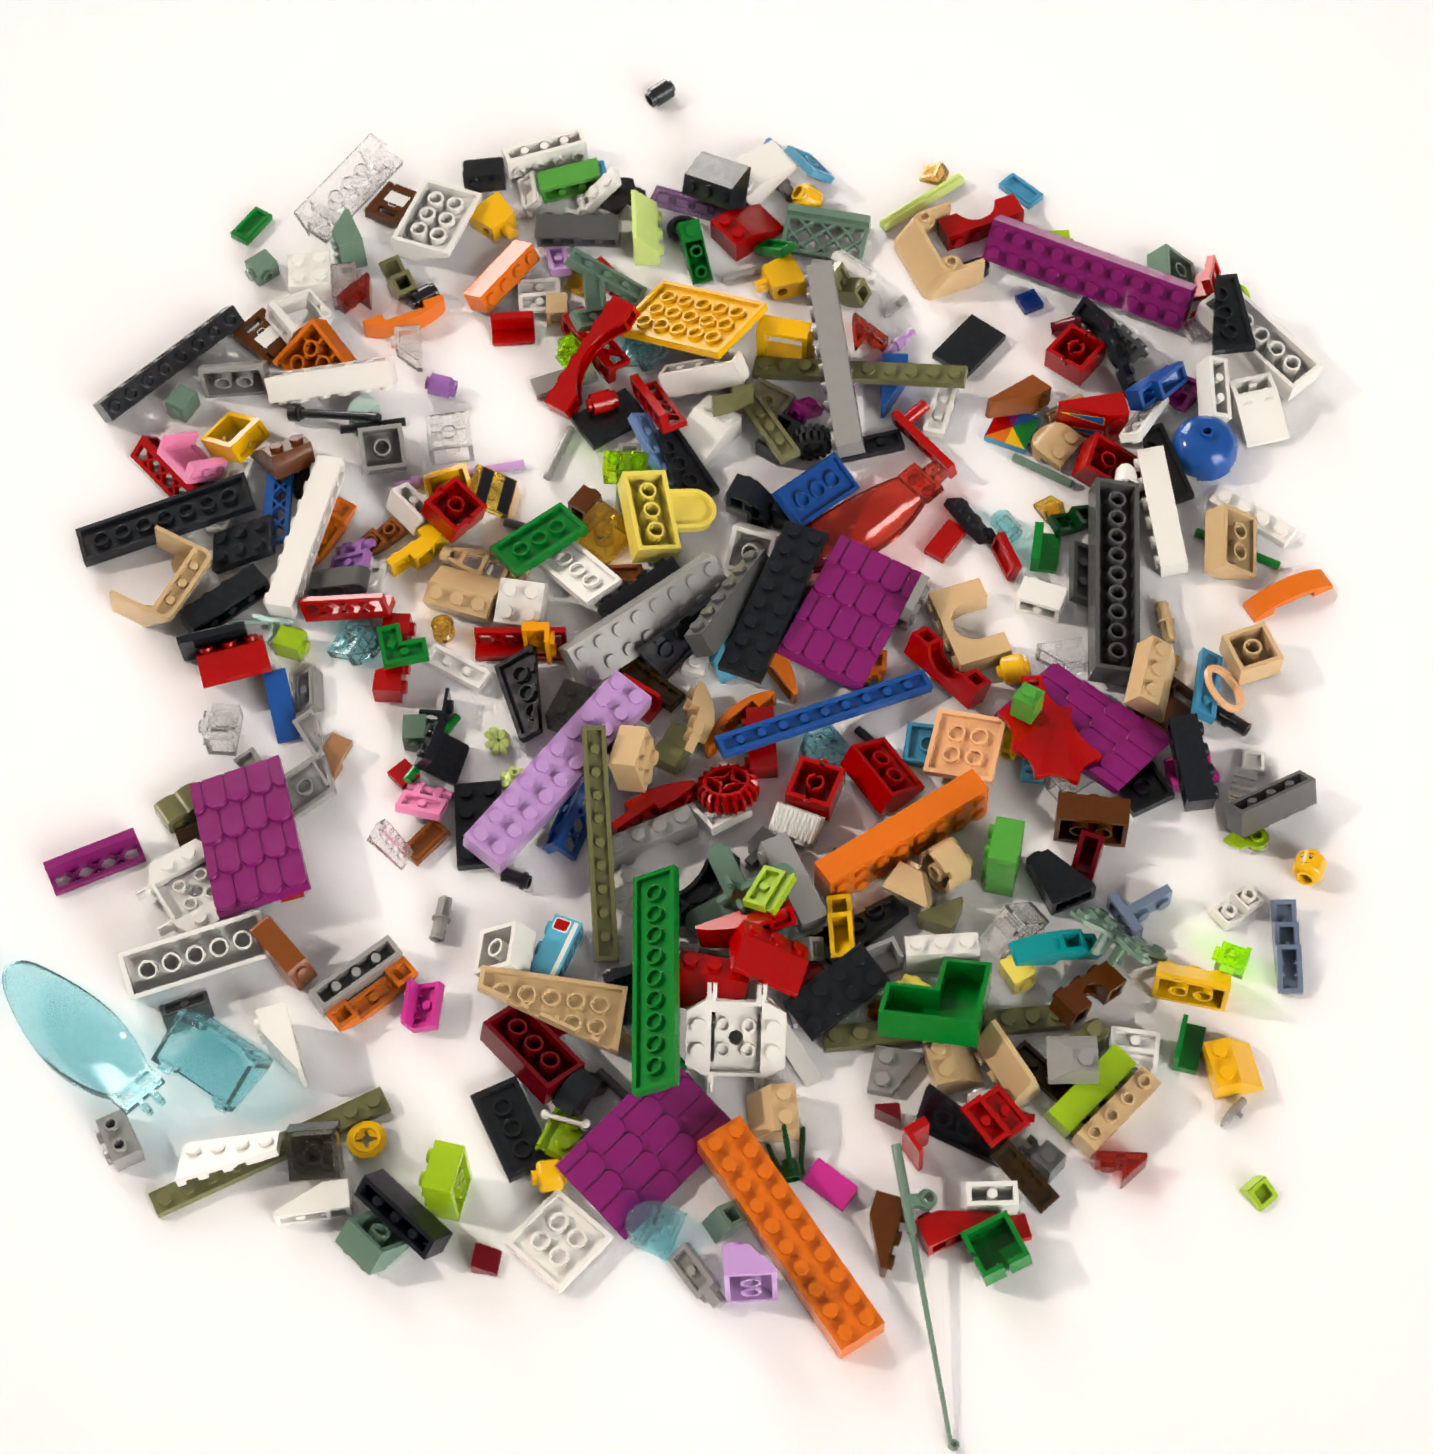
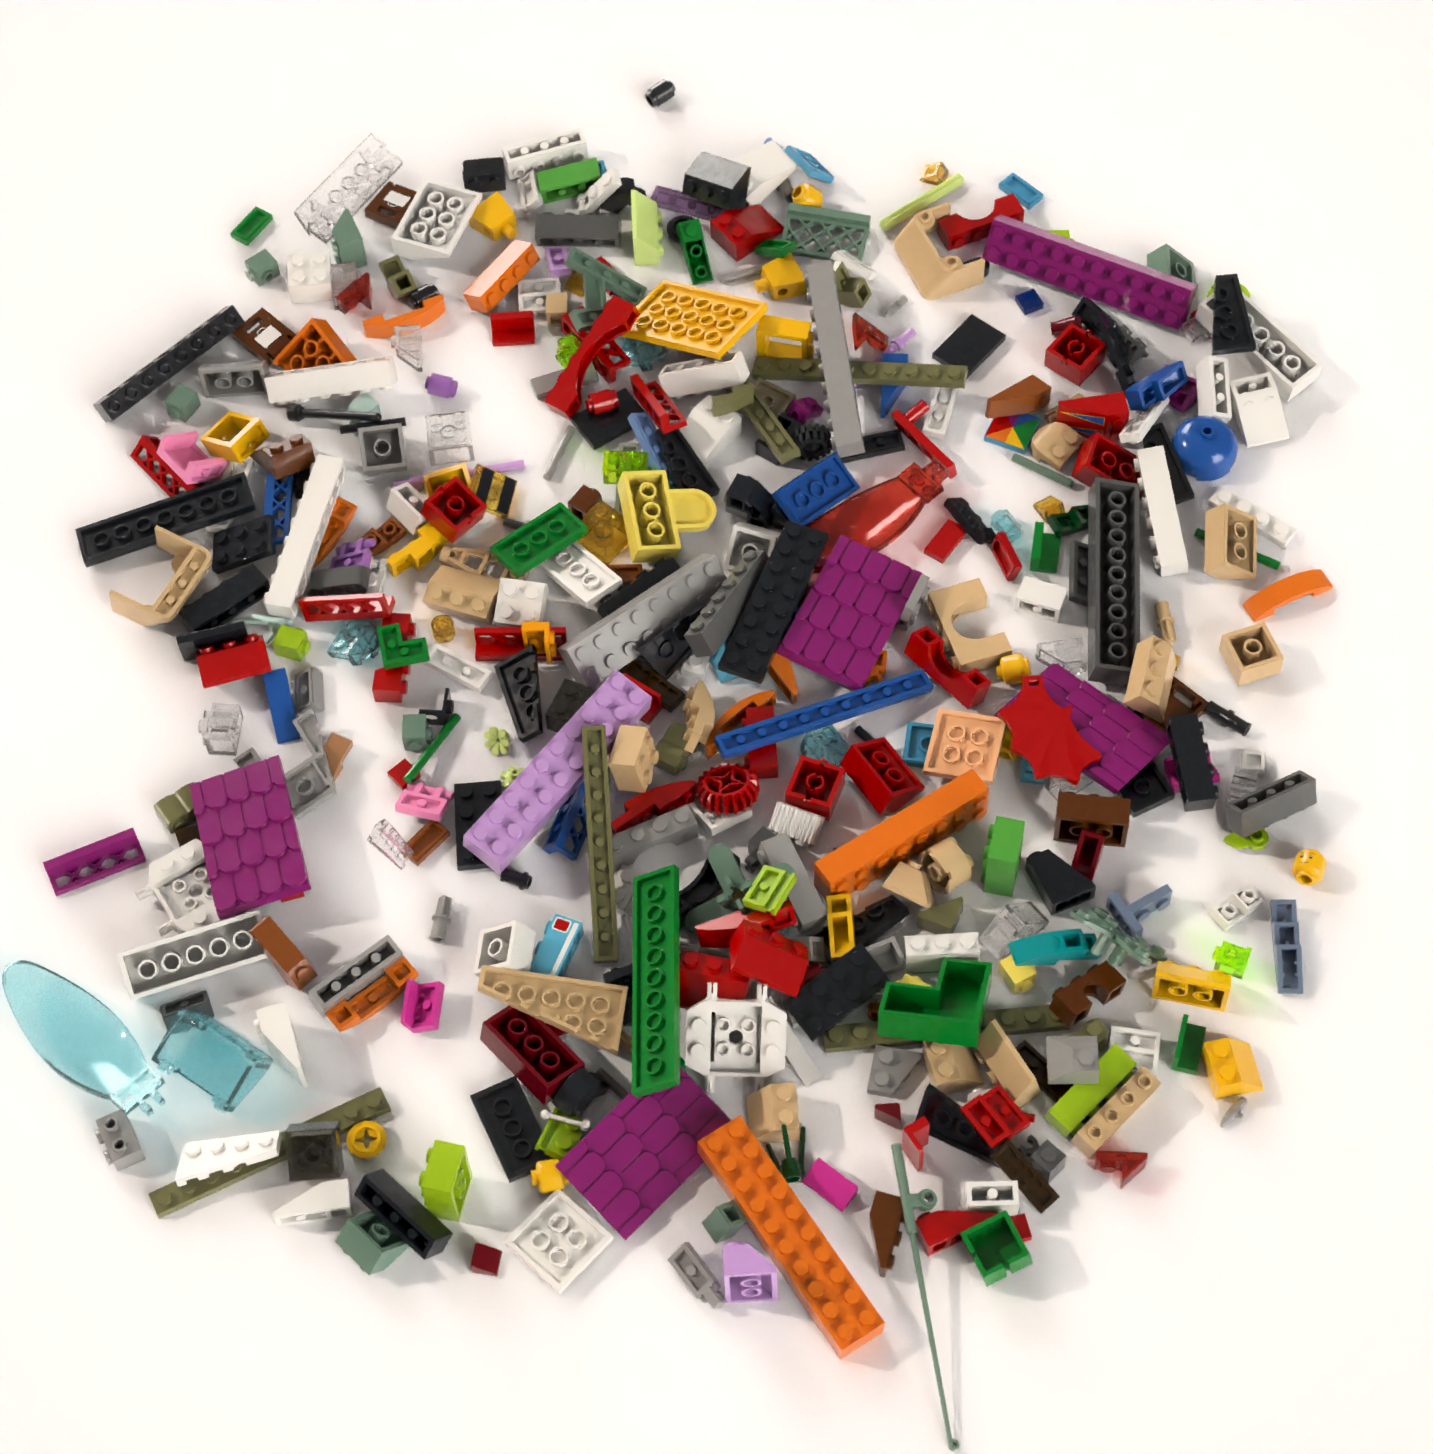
white window [265,288,334,344] -> none
black bracket [414,718,470,785] -> none
clear light blue slope [625,1200,688,1261] -> none
bright green brick [1010,682,1045,725] -> none
white hat [1114,463,1138,484] -> none
dark azure plate [1191,647,1223,725] -> none
panel [1193,255,1221,301] -> none
light nougat piece [1204,664,1246,713] -> none
lime slope [1239,1175,1279,1212] -> none

